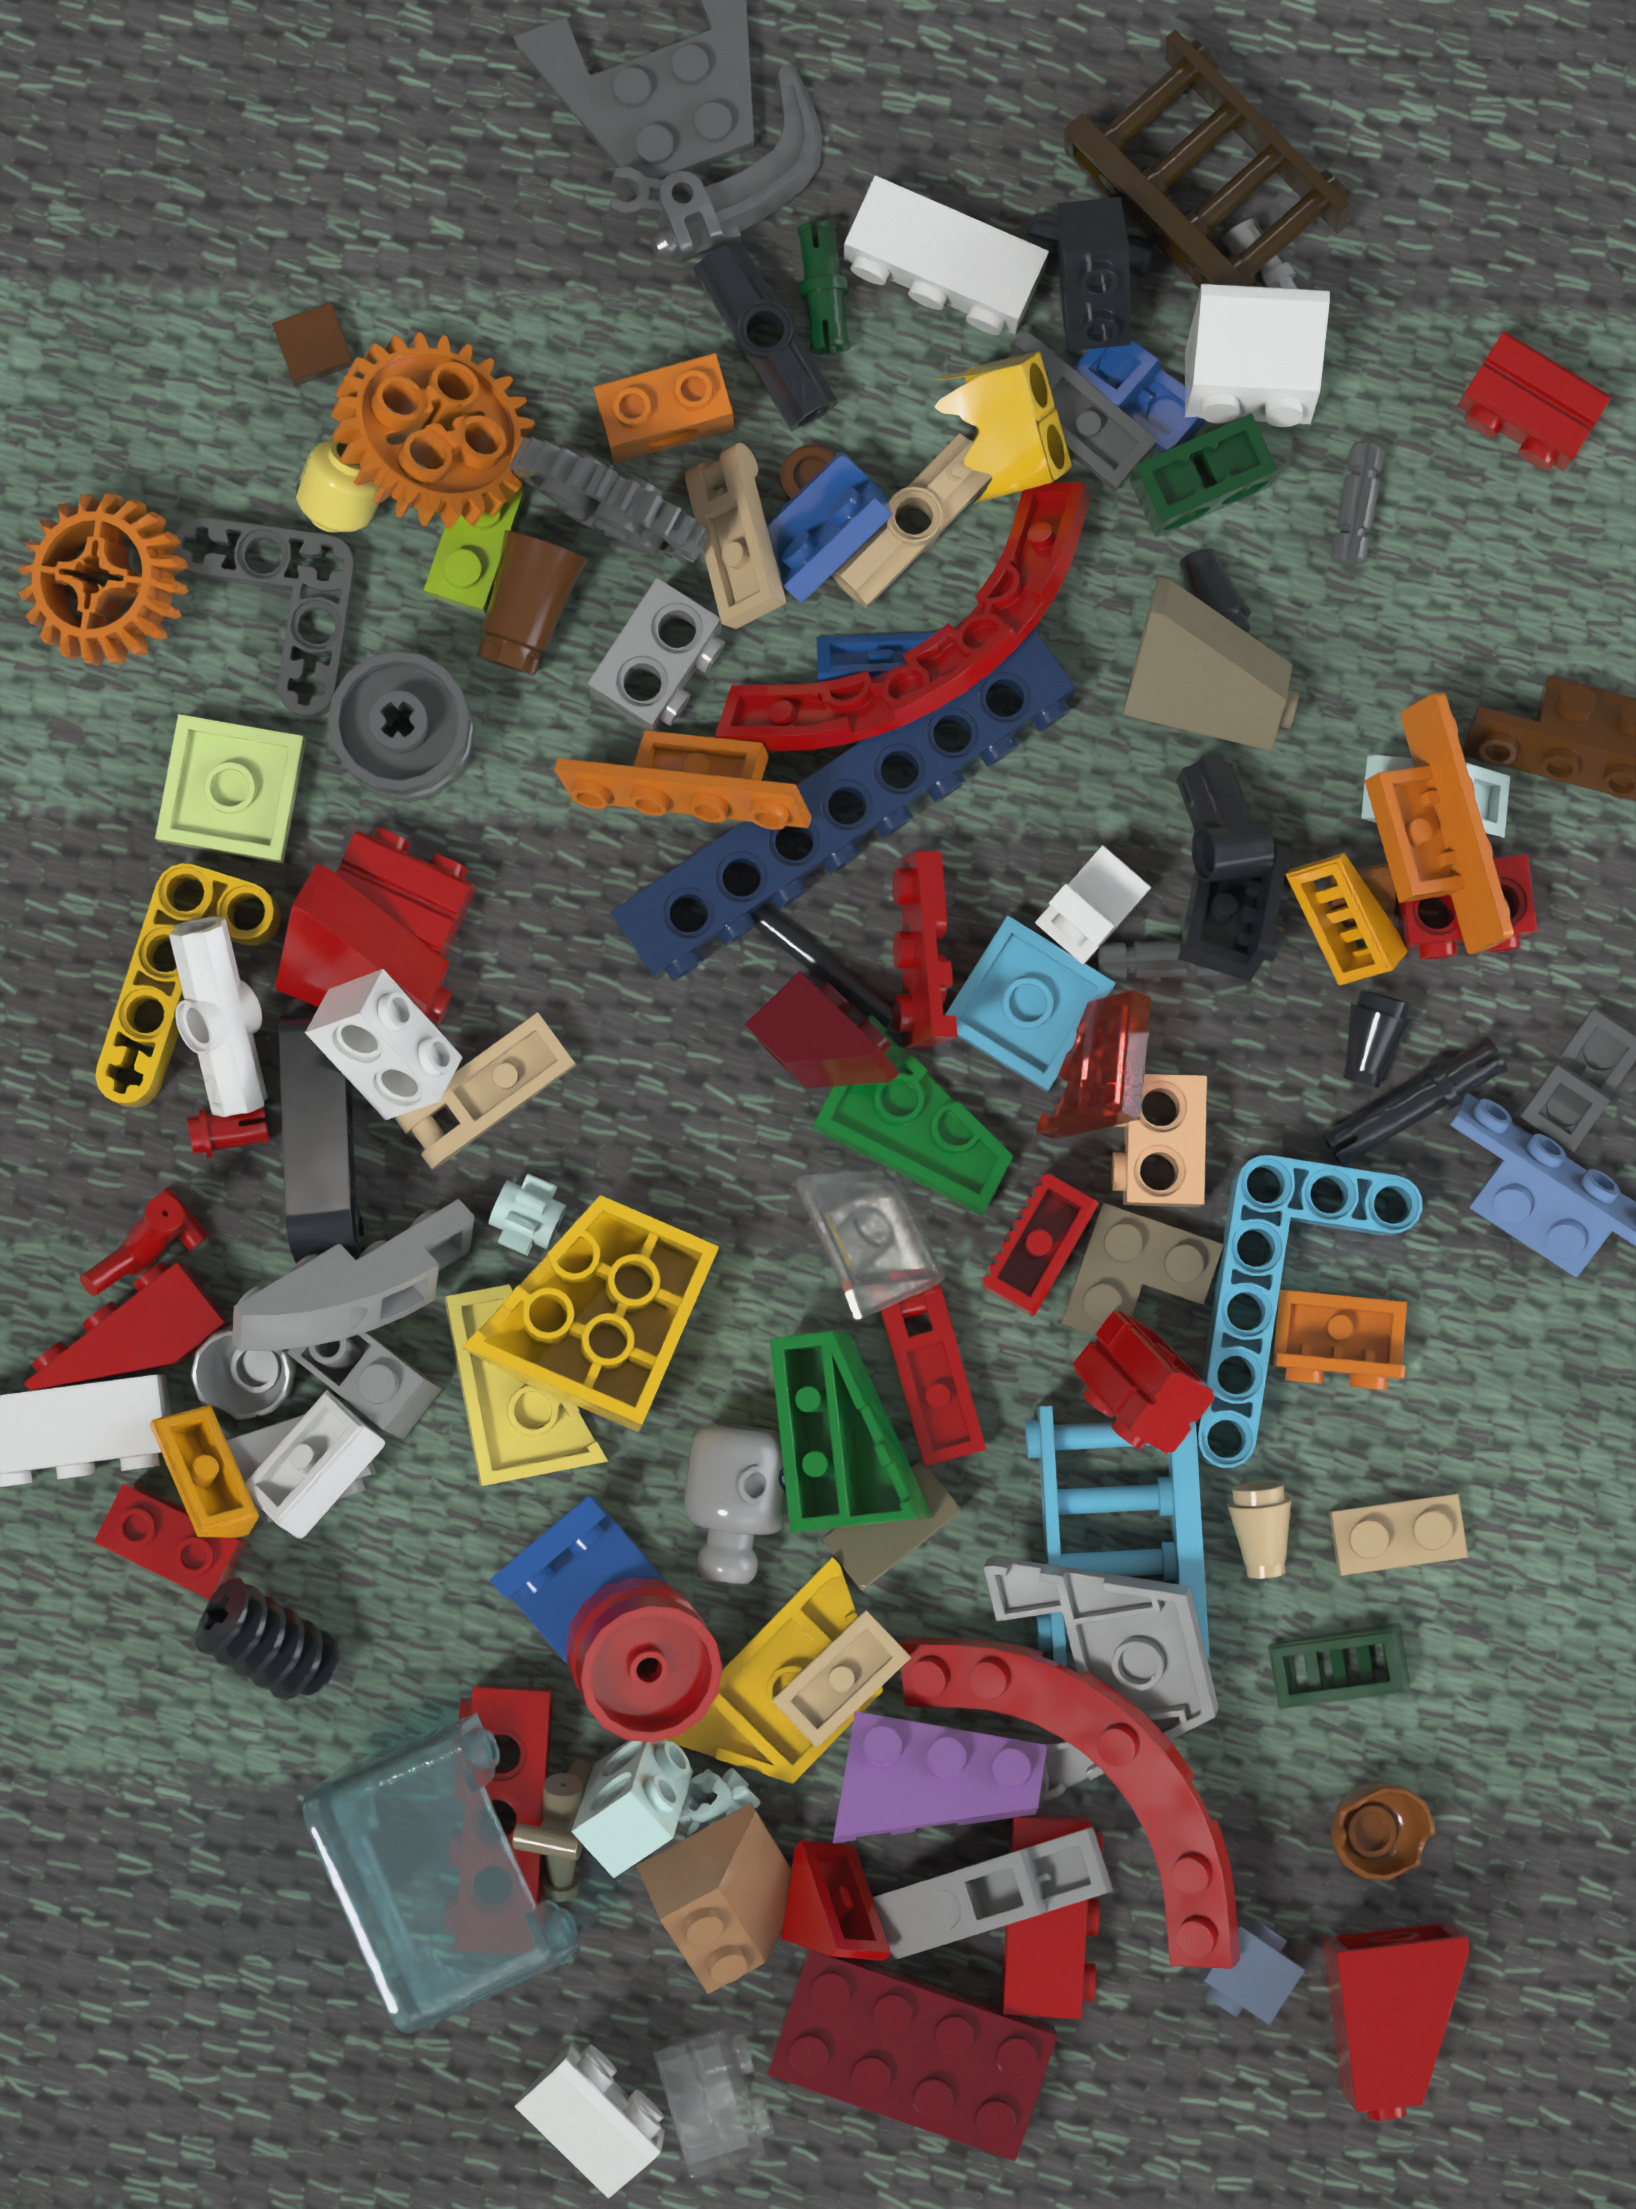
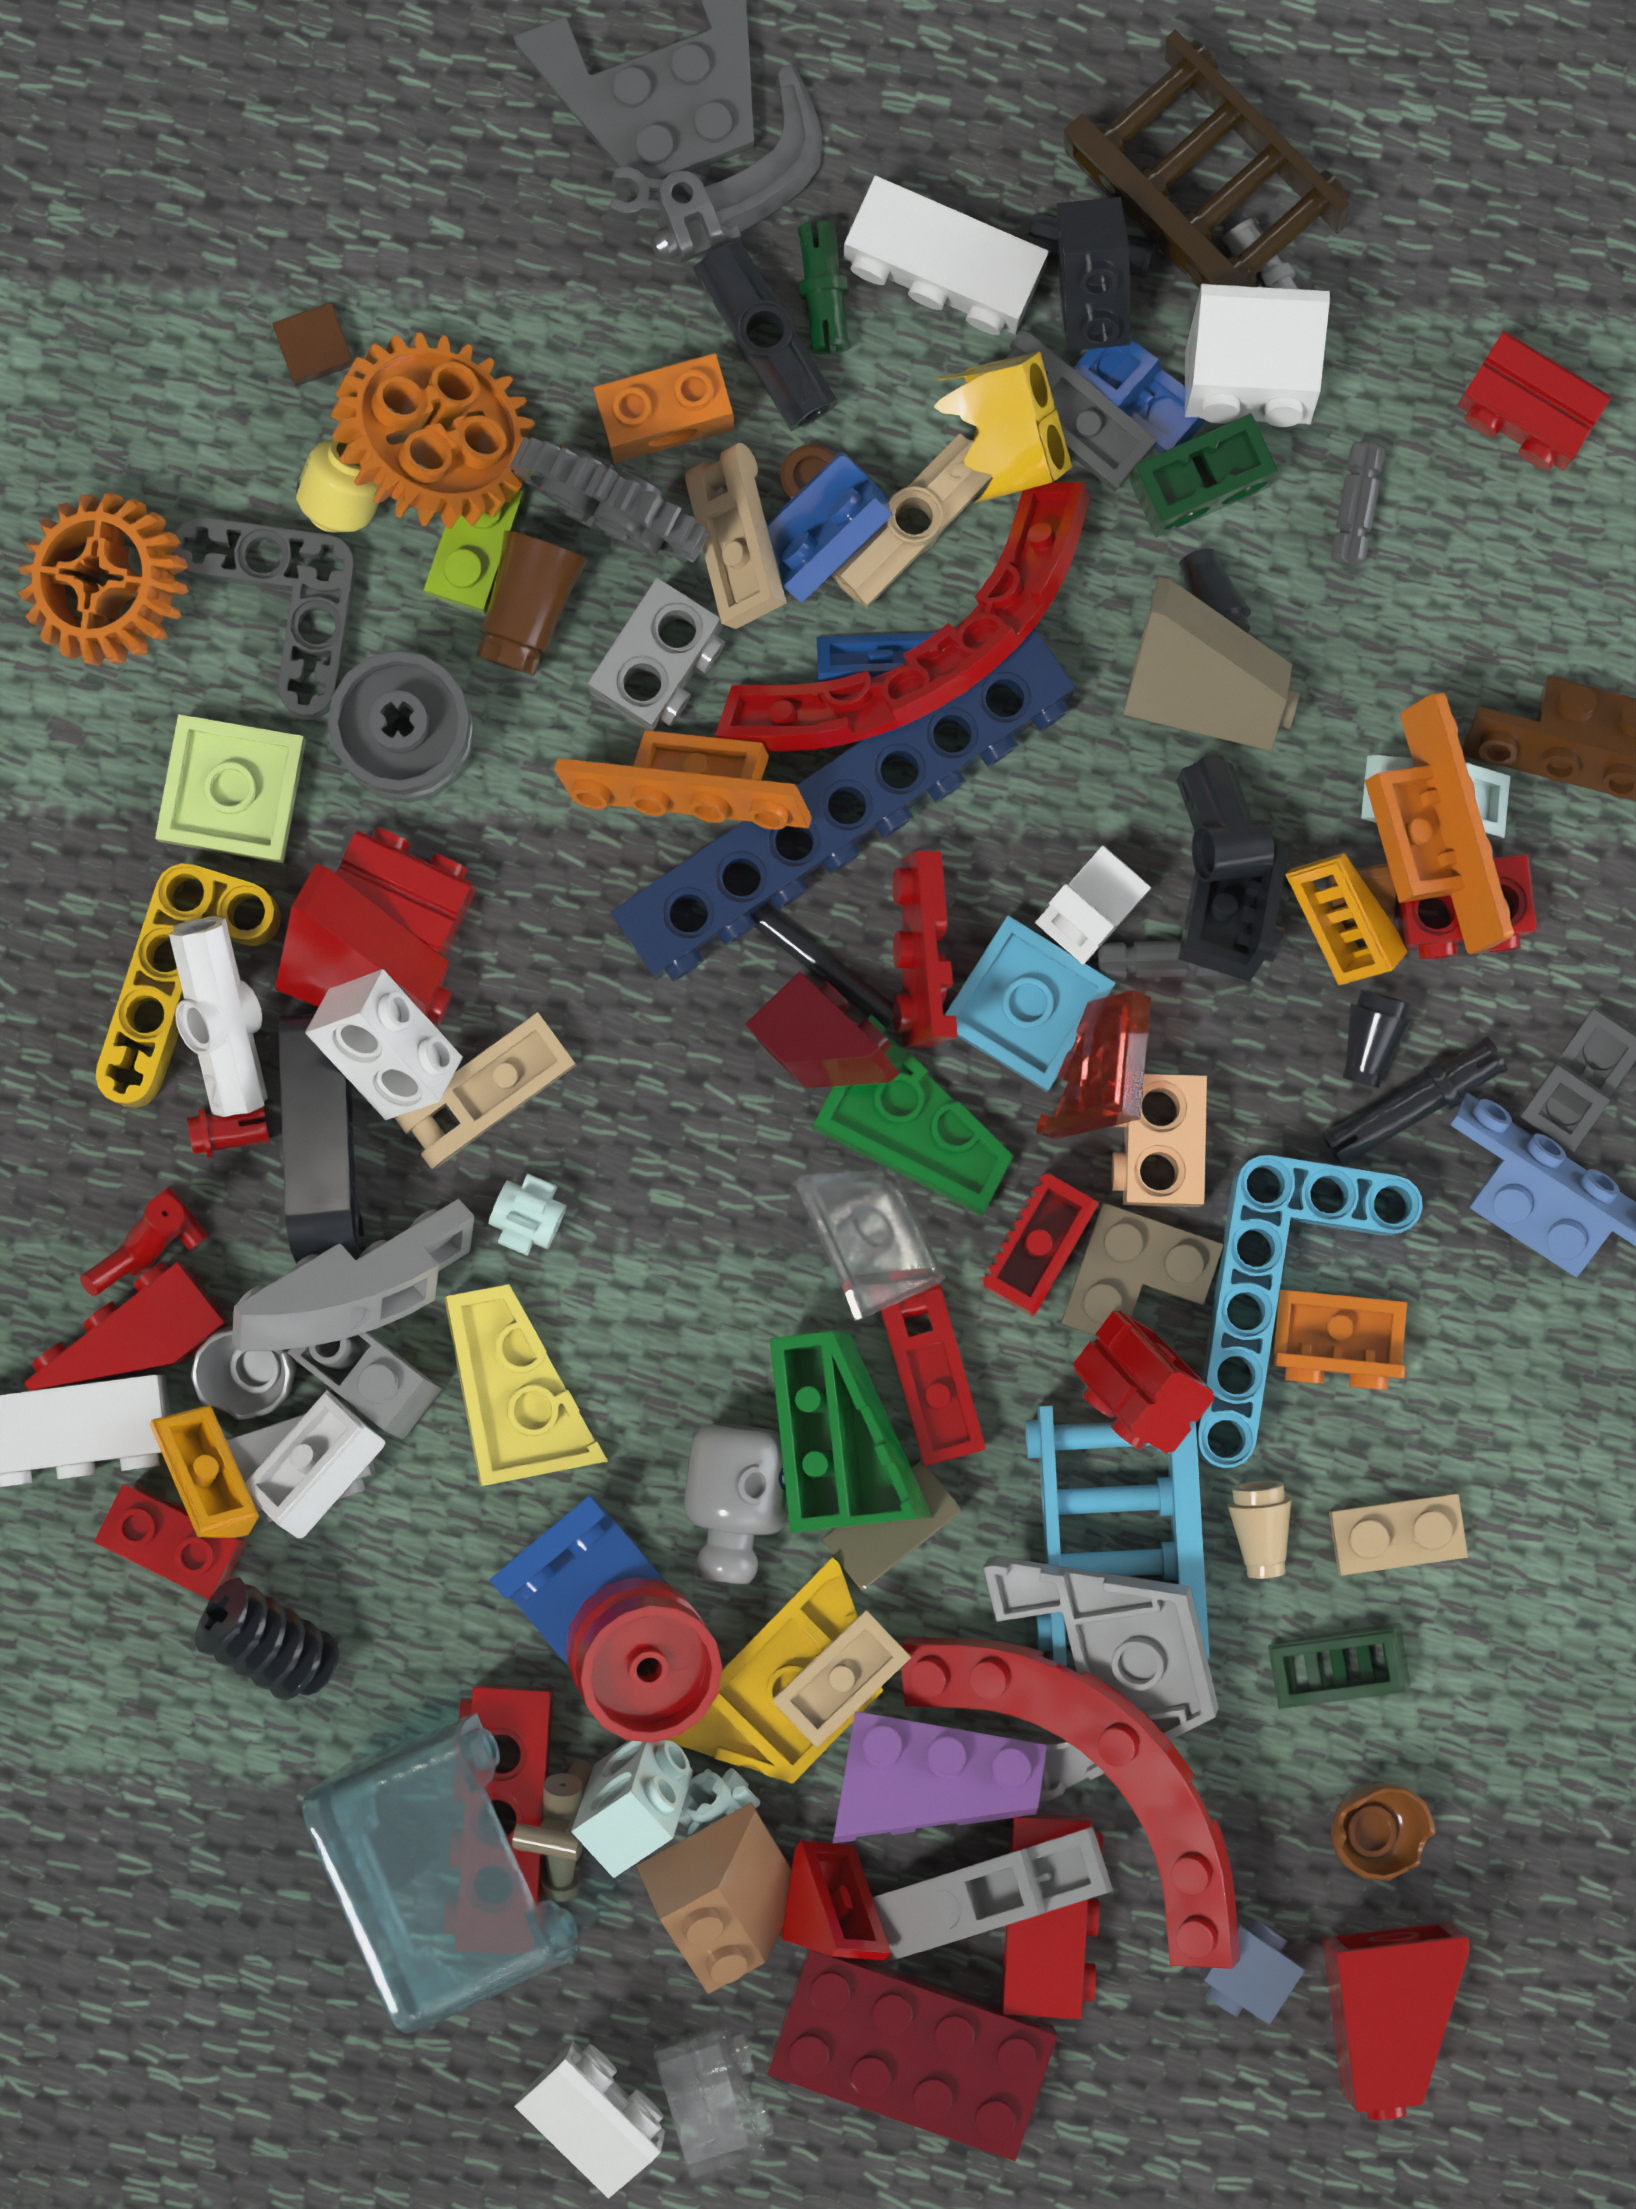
yellow wedge [462,1195,719,1432] -> none

